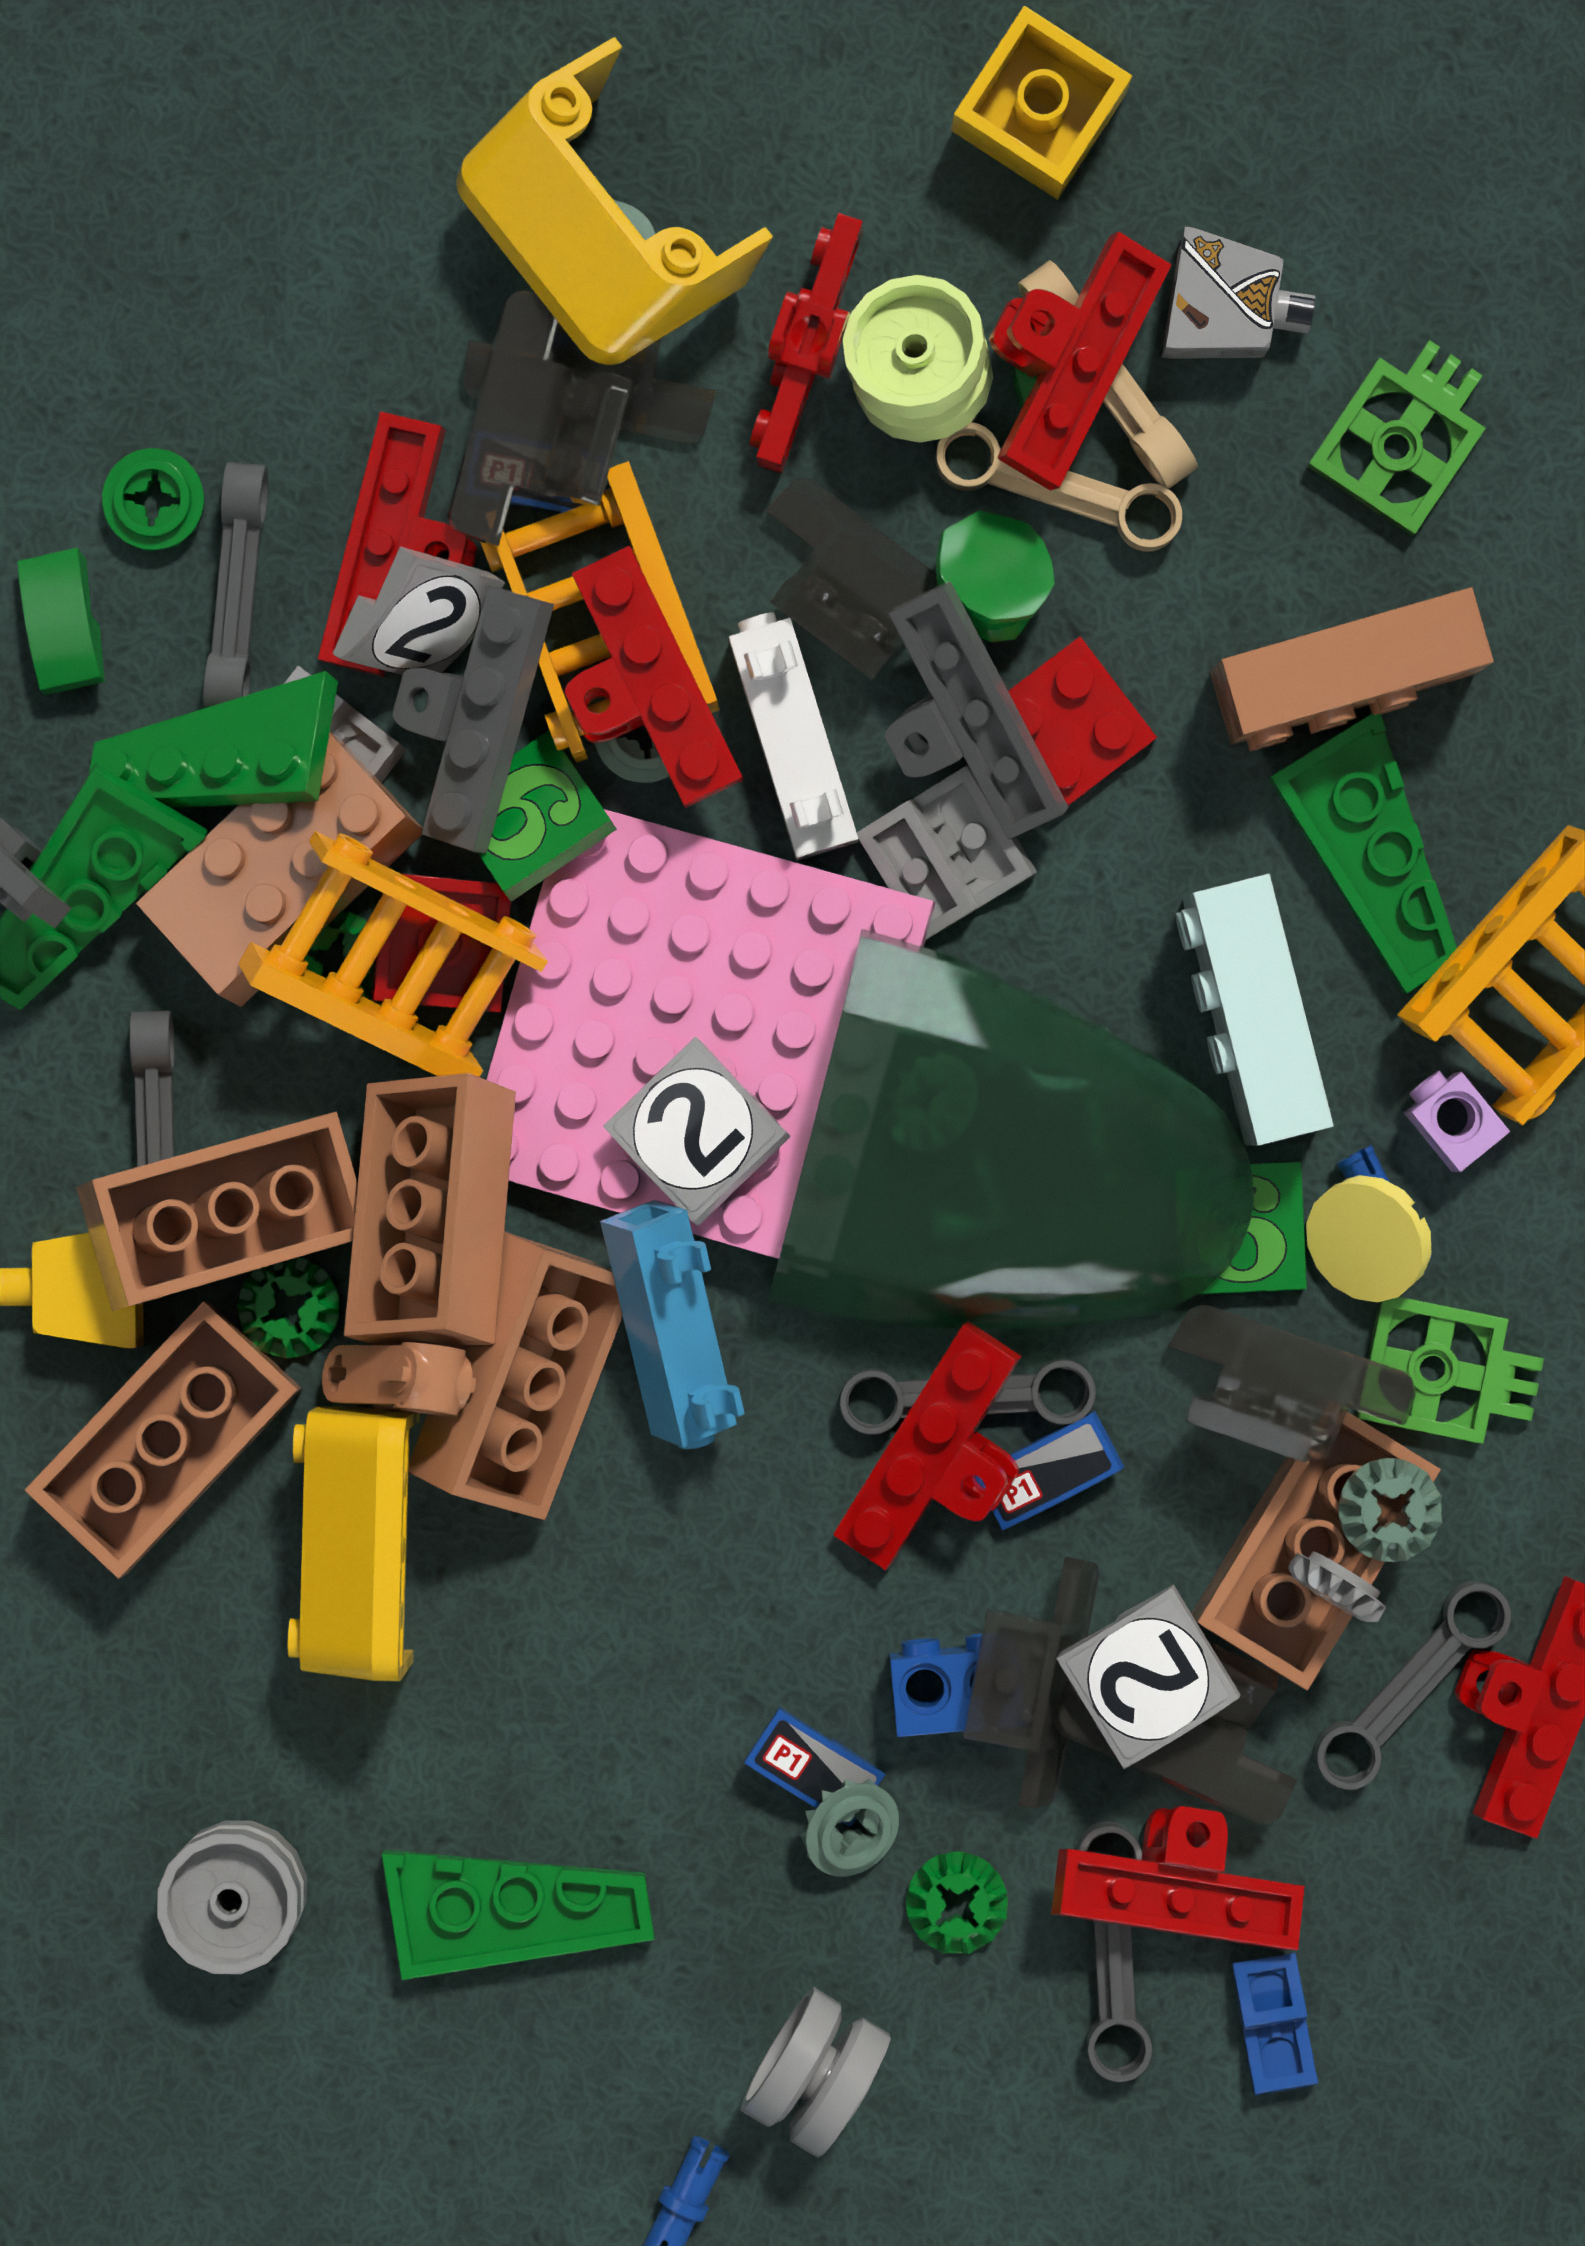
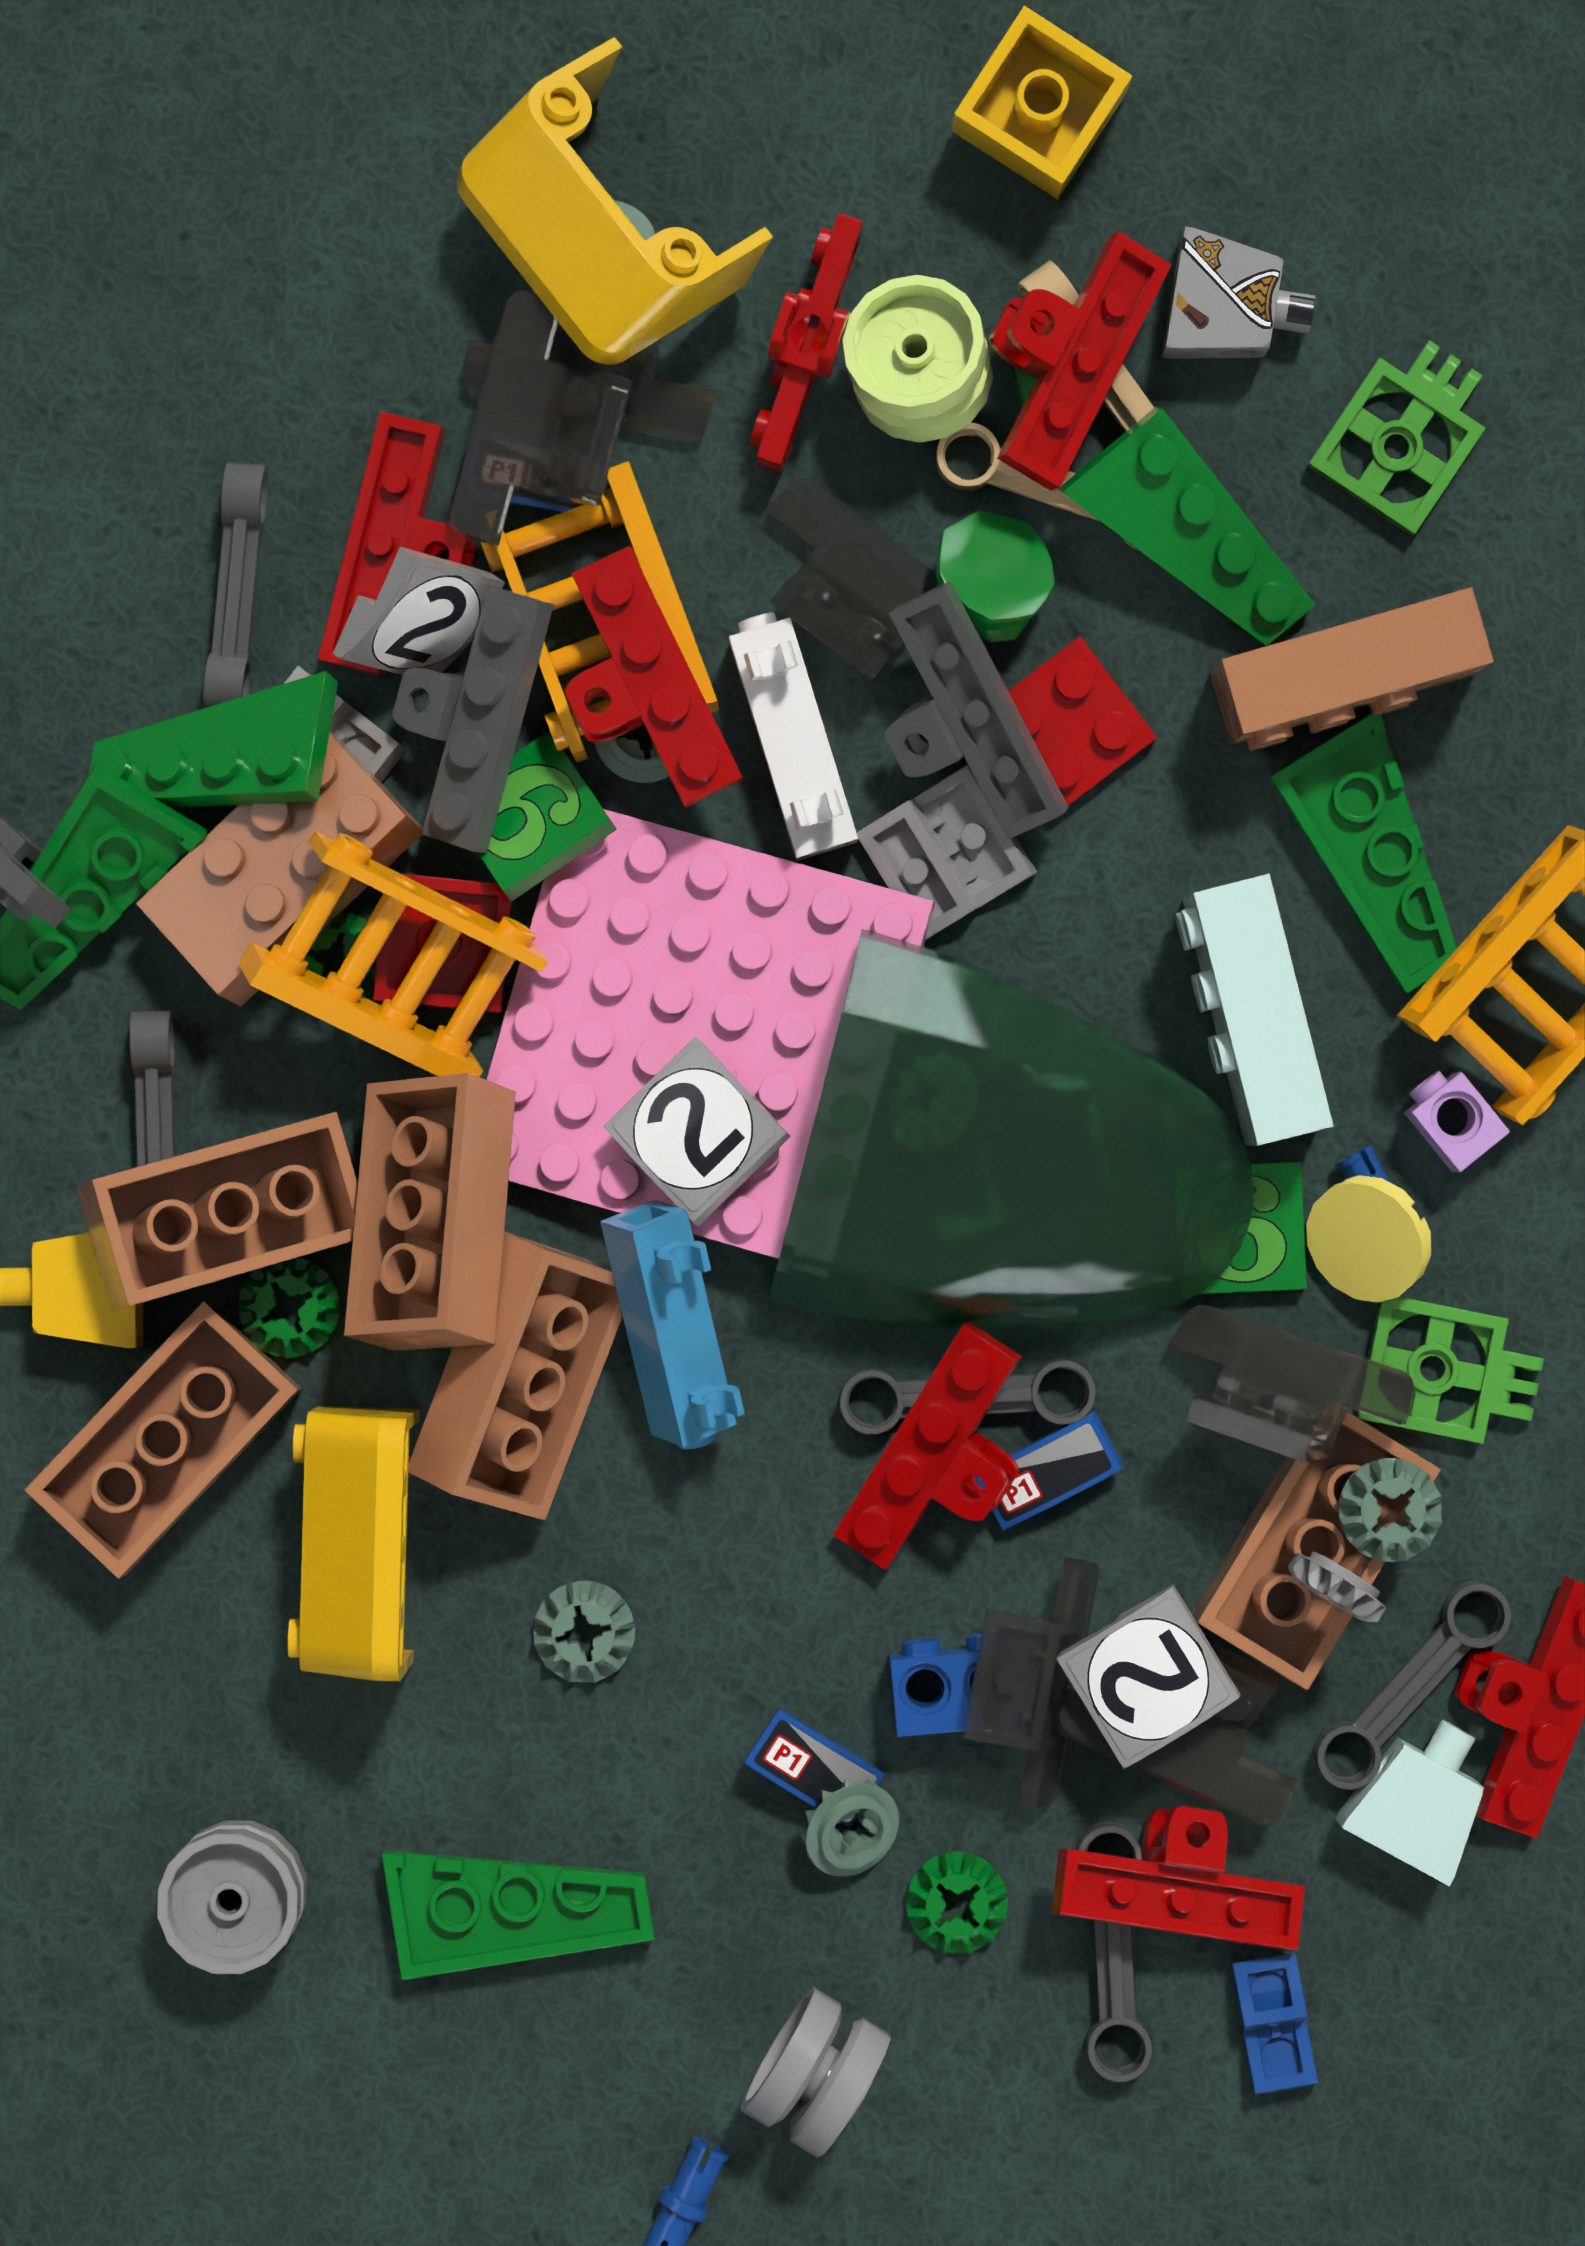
green slope [17,547,105,696] -> none
green gear [102,448,206,552] -> none
nougat piece [322,1342,476,1416] -> none
none -> sand green gear [533,1581,635,1683]
none -> green wing [1058,406,1316,646]
none -> light aqua torso [1335,1719,1484,1886]

